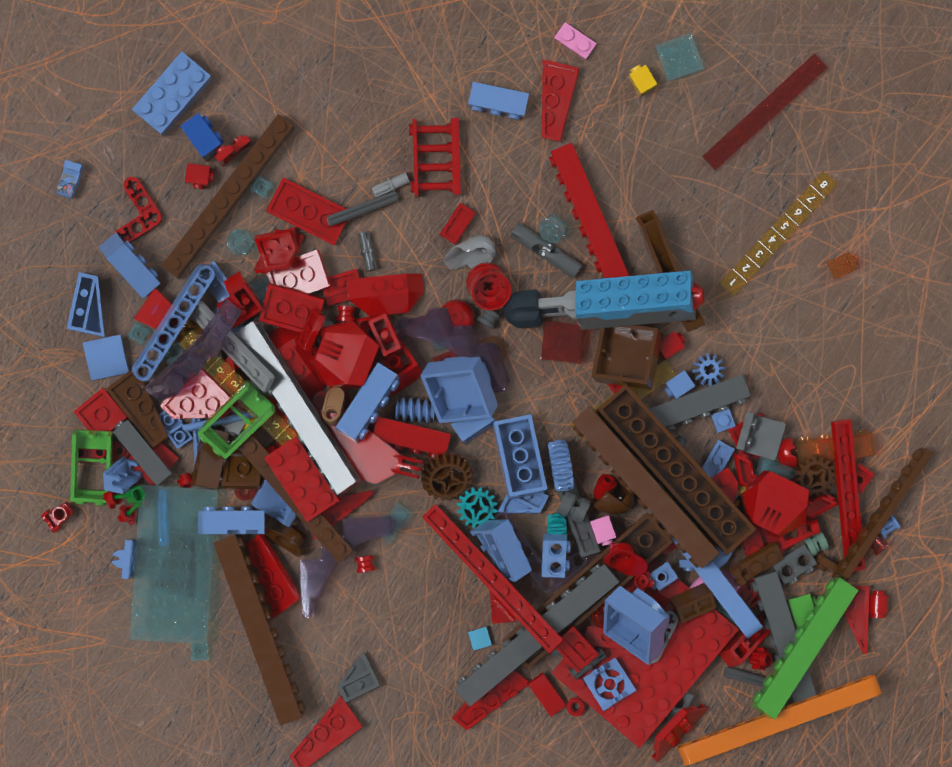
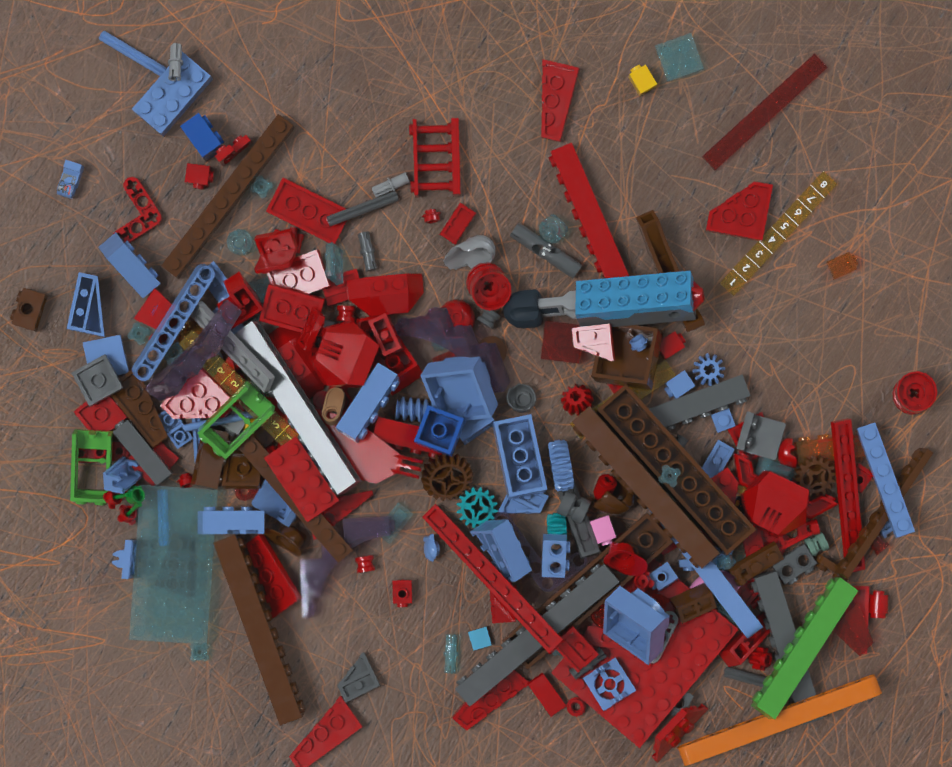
red plate [41,501,75,533] -> none
medium blue brick [468,82,529,120] -> none
bright pink plate [554,22,597,60] -> none
bright green brick [786,593,816,630] -> none
none -> reddish brown brick [10,288,48,332]
none -> dark grey plate [72,354,124,407]
none -> medium blue axle [99,31,167,76]
none -> light grey axle [168,43,183,82]
none -> clear light blue plate [325,242,343,285]
none -> red brick [392,580,412,607]
none -> blue brick [414,405,466,457]
none -> red plate [422,209,441,224]
none -> medium blue animal [423,534,440,562]
none -> clear light blue pin [443,634,458,674]
none -> dark grey hair [506,383,537,413]
none -> red gear [561,383,594,416]
none -> wing [572,324,615,361]
none -> medium blue plate [629,334,648,352]
none -> clear light blue plate [658,465,681,487]
none -> red plate [706,181,773,242]
none -> clear light blue plate [716,554,736,570]
none -> clear red wing [833,603,873,656]
none -> medium blue plate [856,423,915,538]
none -> red wheel [892,371,937,415]

